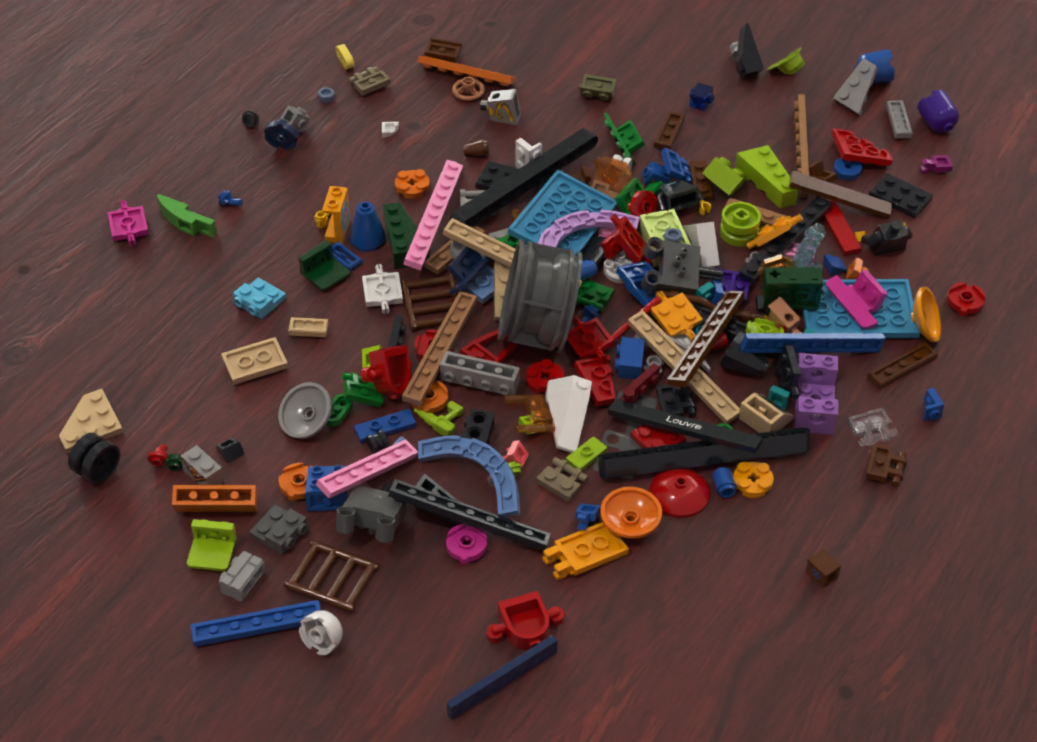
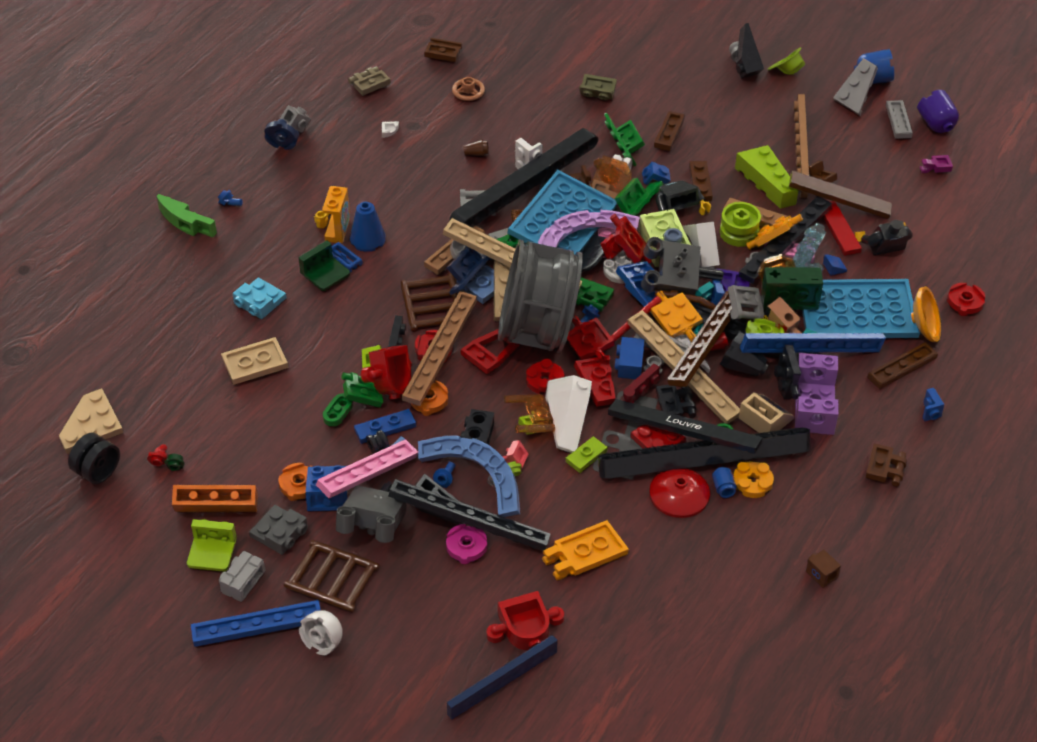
dark pink plate [107,200,149,246] -> none
light grey brick [181,445,224,485] -> none
black slope [215,438,244,463] -> none
pearl dark grey plate [242,110,259,127] -> none
light grey dish [278,382,332,439] -> none
tan plate [288,317,329,337] -> none
sand blue tile [318,87,335,103] -> none
light yellow beam [335,44,354,70] -> none
white plate [362,264,403,314] -> none
dark green wedge [383,202,430,269] -> none
orange plate [395,169,430,199] -> none
bright pink plate [403,160,463,271] -> none
lime piece [414,401,463,436] -> none
orange plate [418,56,516,86] -> none
light grey brick [440,351,520,397] -> none
black plate [476,161,518,190] -> none
light grey torso [480,89,521,125] -> none
dark tan plate [536,457,589,502] -> none
blue plate [575,503,601,530] -> none
blue brick [580,260,597,281] -> none
orange dish [600,487,662,538] -> none
red plate [628,190,657,226] -> none
blue plate [661,148,692,184] -> none
clear blue brick [689,82,715,112] -> none
lime slope [702,157,747,196] -> none
teal plate [768,385,790,409] -> none
dark pink plate [826,270,888,330] -> none
red plate [831,128,893,166] -> none
blue piece [833,157,862,181] -> none
orange tile [846,257,869,279] -> none
clear plate [847,407,898,446] -> none
black plate [869,173,933,219] -> none
none -> blue plate [433,462,456,488]
none -> light grey plate [728,285,764,320]

